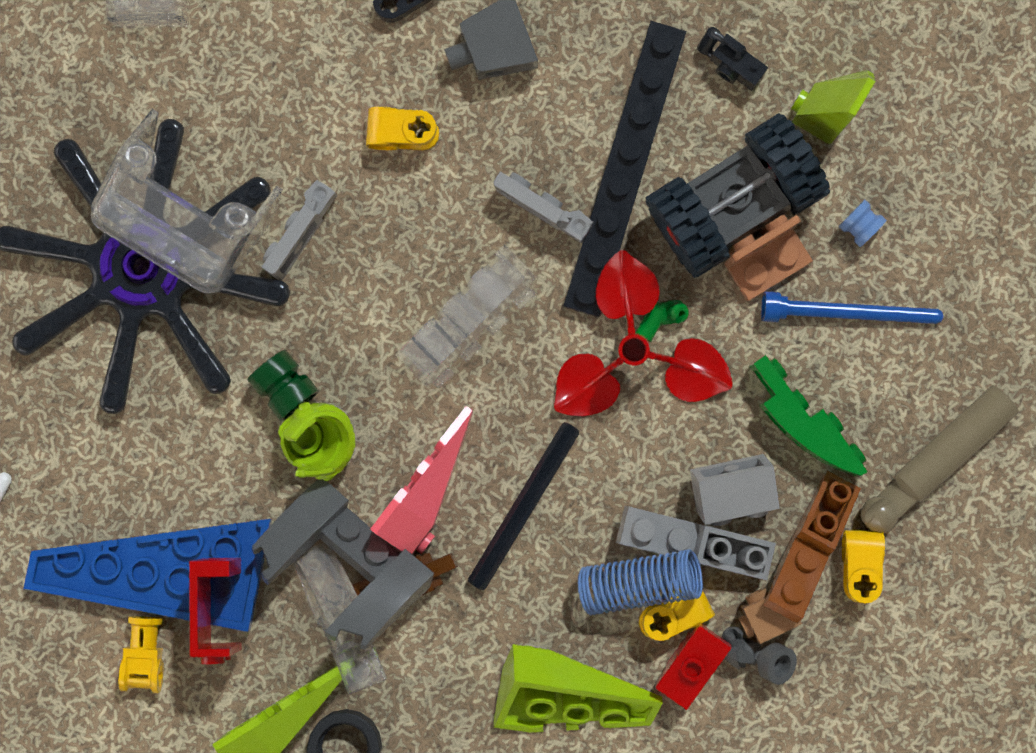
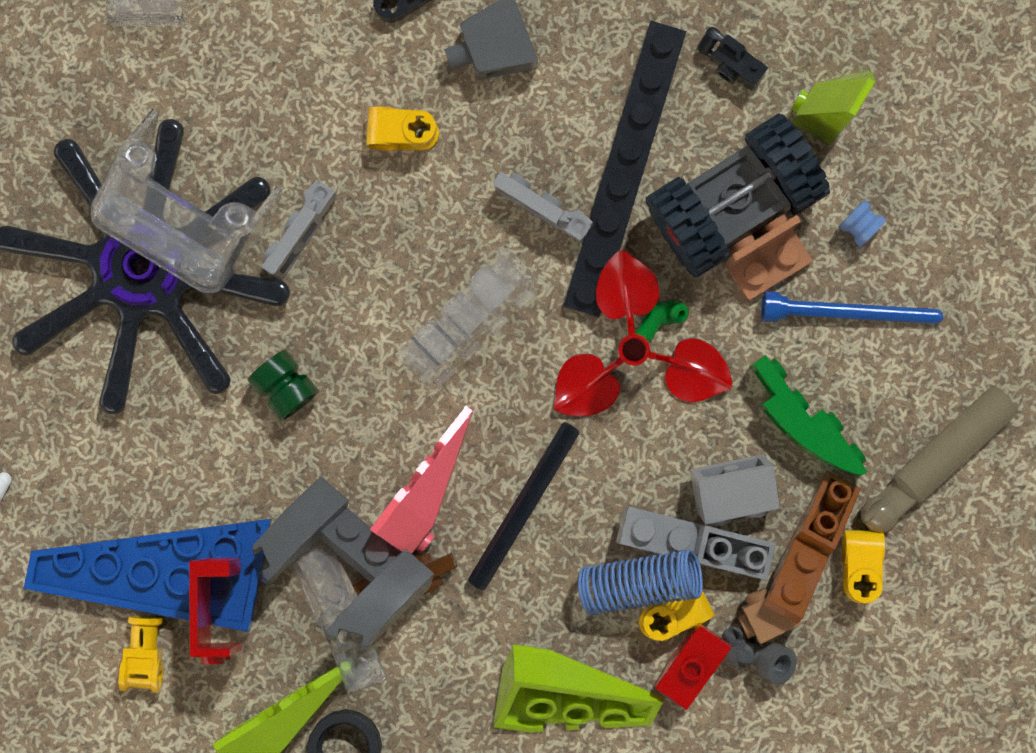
lime helmet [278,402,355,481] -> none

